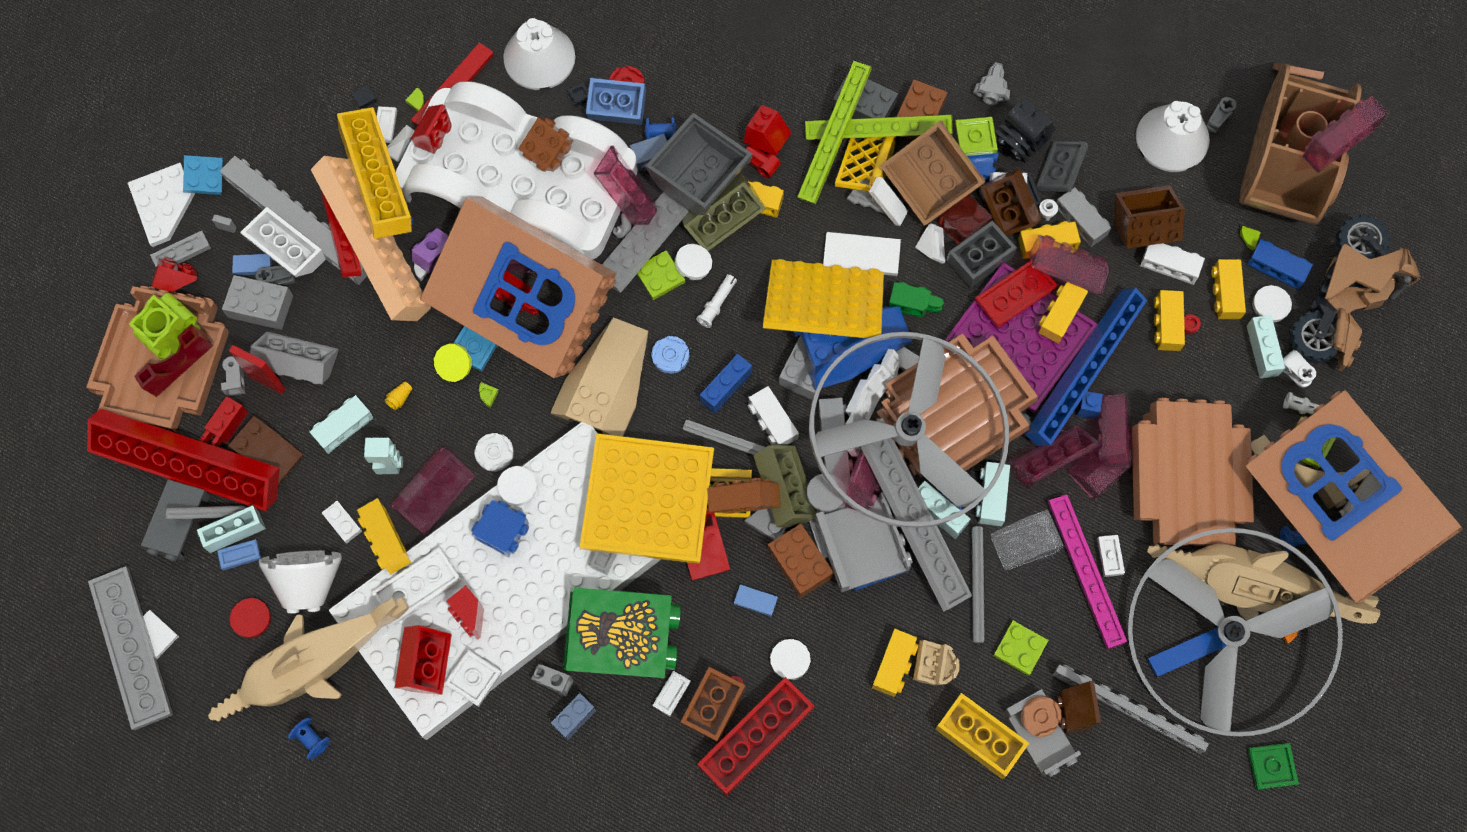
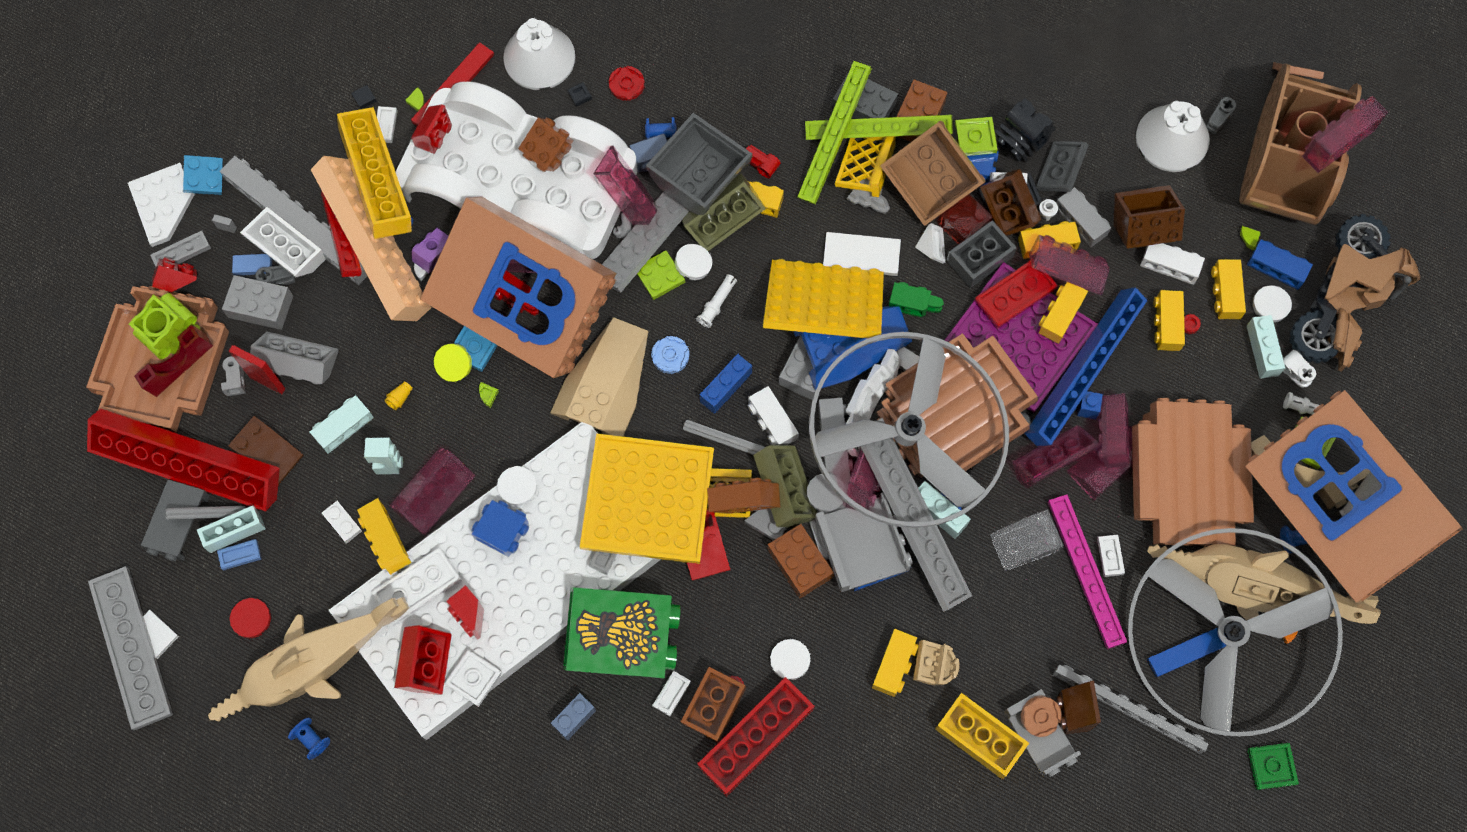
red hinge [199,396,248,447] -> none
white cone [259,551,342,613] -> none
white slope [387,125,415,162] -> none
white tile [475,433,514,472] -> none
light grey leg [531,664,574,696] -> none
medium blue brick [586,78,646,125] -> none
medium blue tile [734,585,778,617] -> none
red slope [743,105,791,156] -> none
white tile [869,177,908,226] -> none
light grey axle [972,526,984,643] -> none
light grey rock [973,62,1010,105] -> none
light aqua brick [976,462,1010,526] -> none
lime plate [993,621,1049,676] -> none

